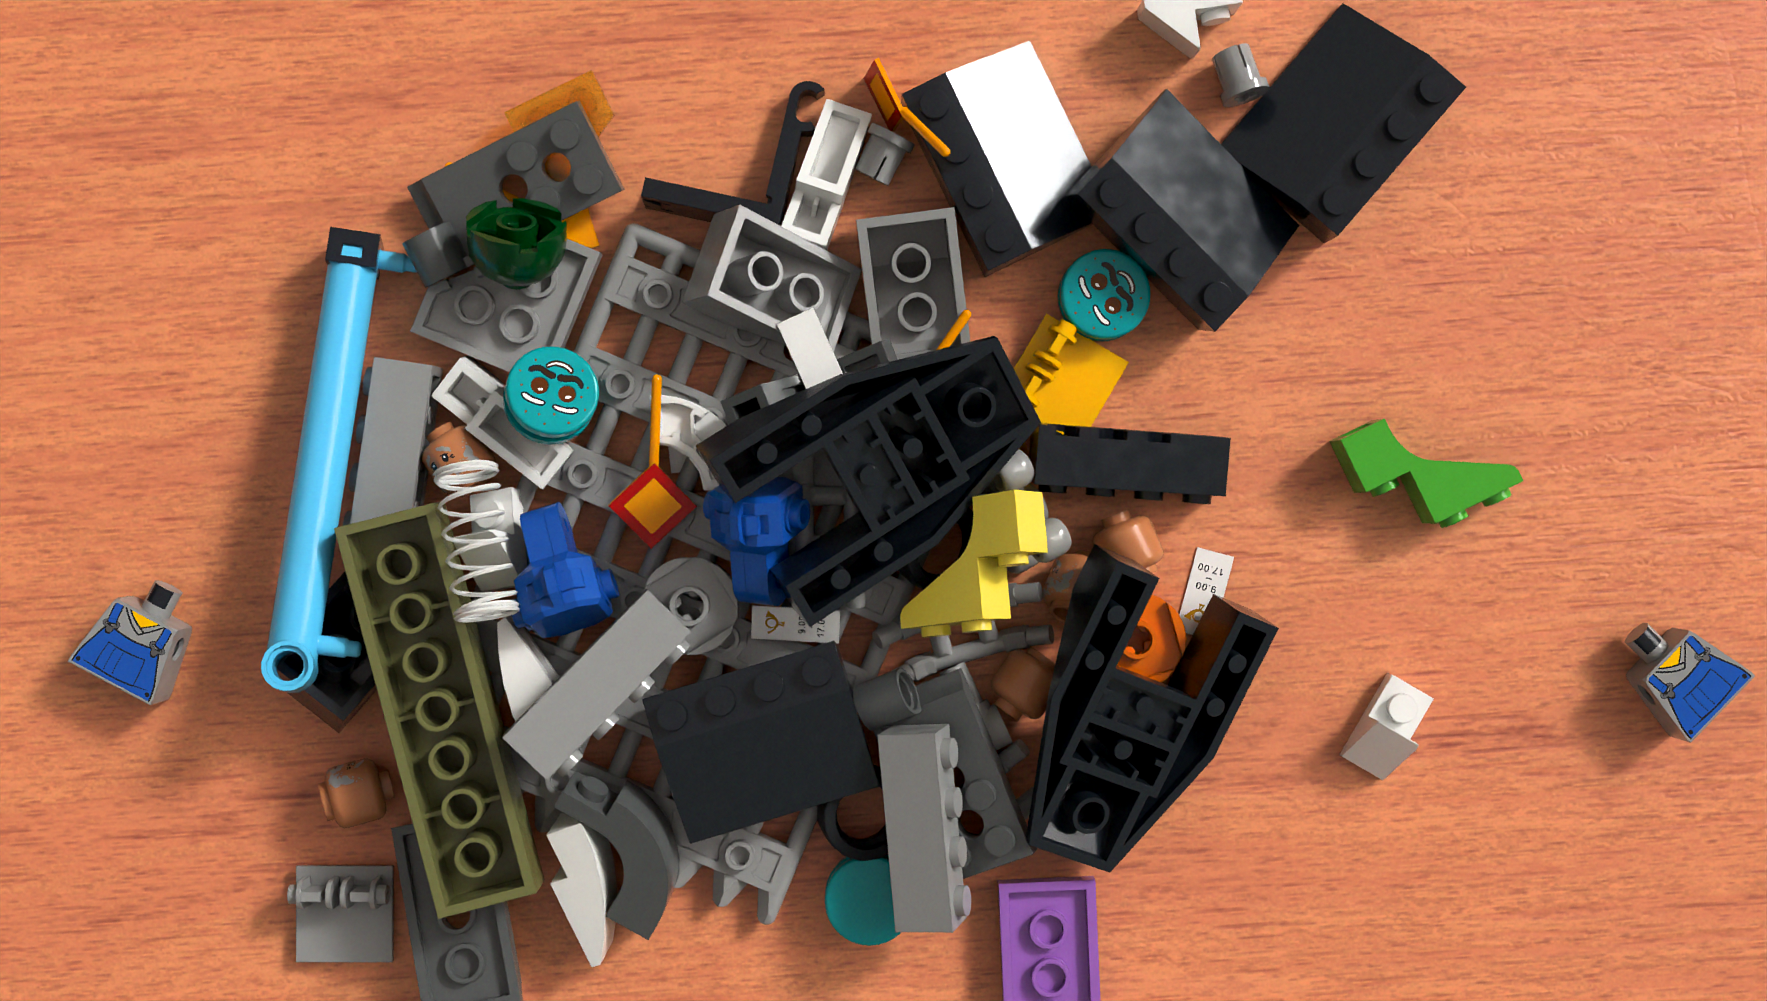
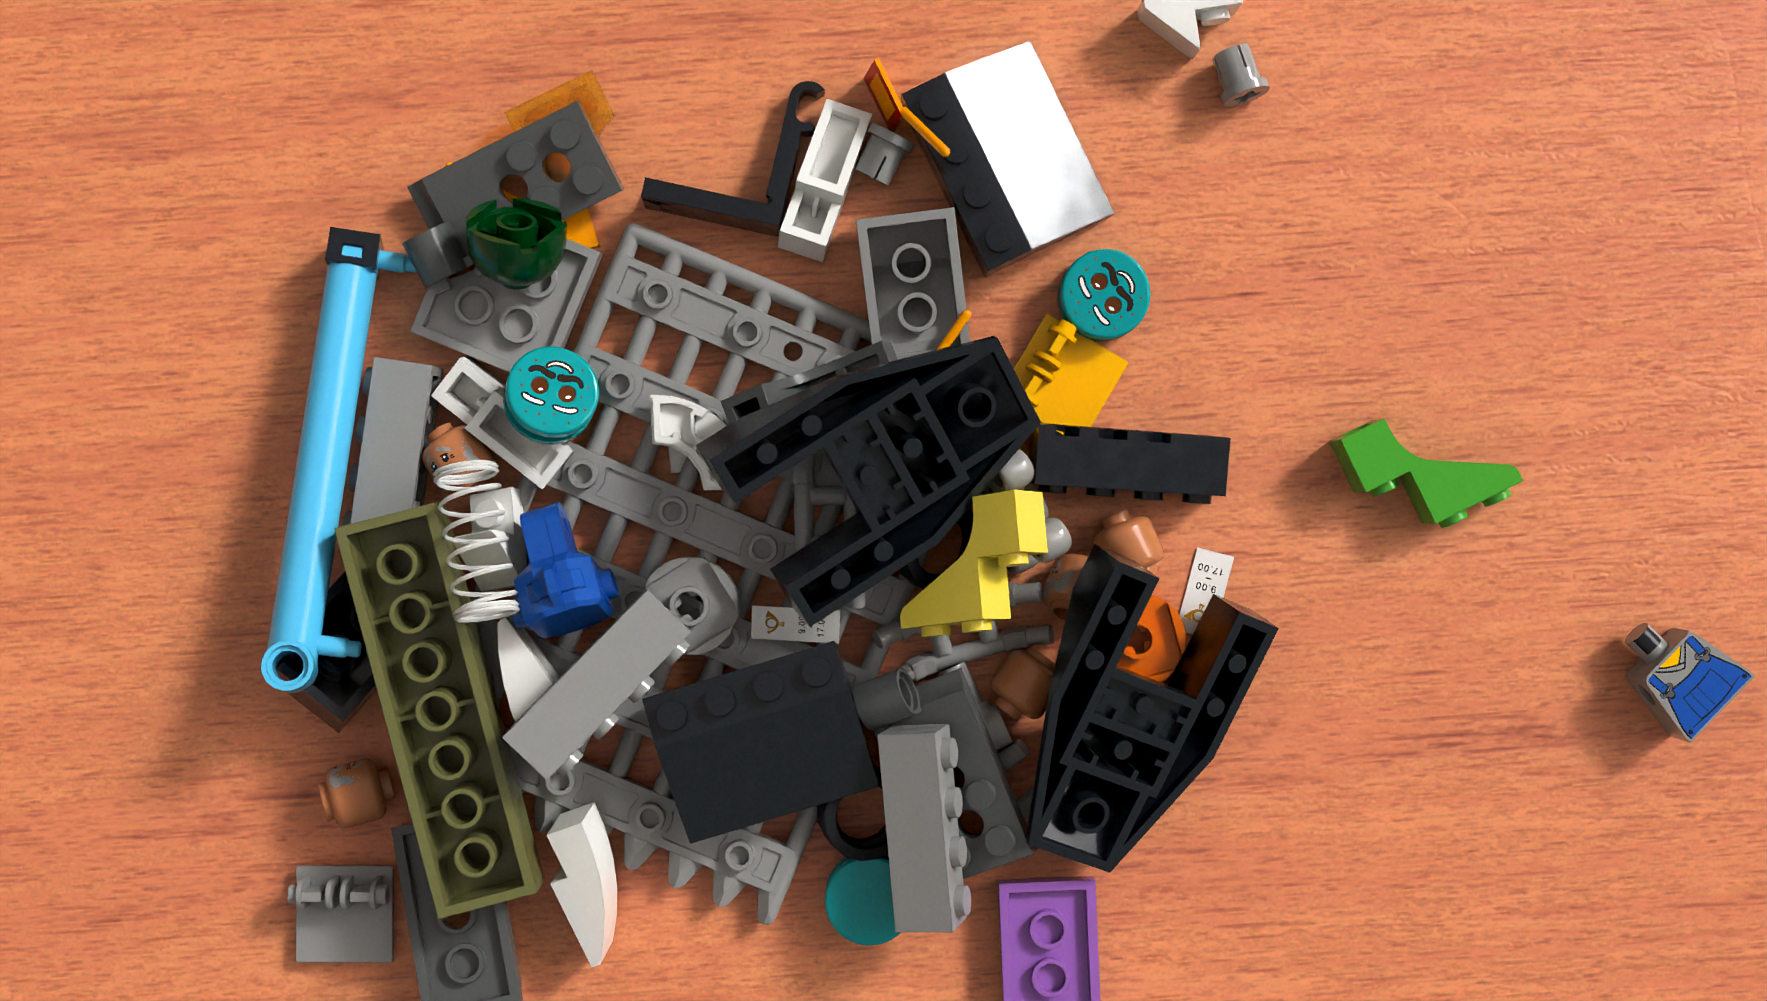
torso [68,580,192,705] -> none
dark grey arch [554,771,679,940] -> none
piece [608,374,697,549] -> none
light grey slope [682,205,862,353] -> none
blue piece [703,477,811,606] -> none
white sticker [777,308,843,389] -> none
black slope [1065,89,1300,332] -> none
black slope [1221,3,1466,243] -> none
white slope [1340,673,1434,780] -> none

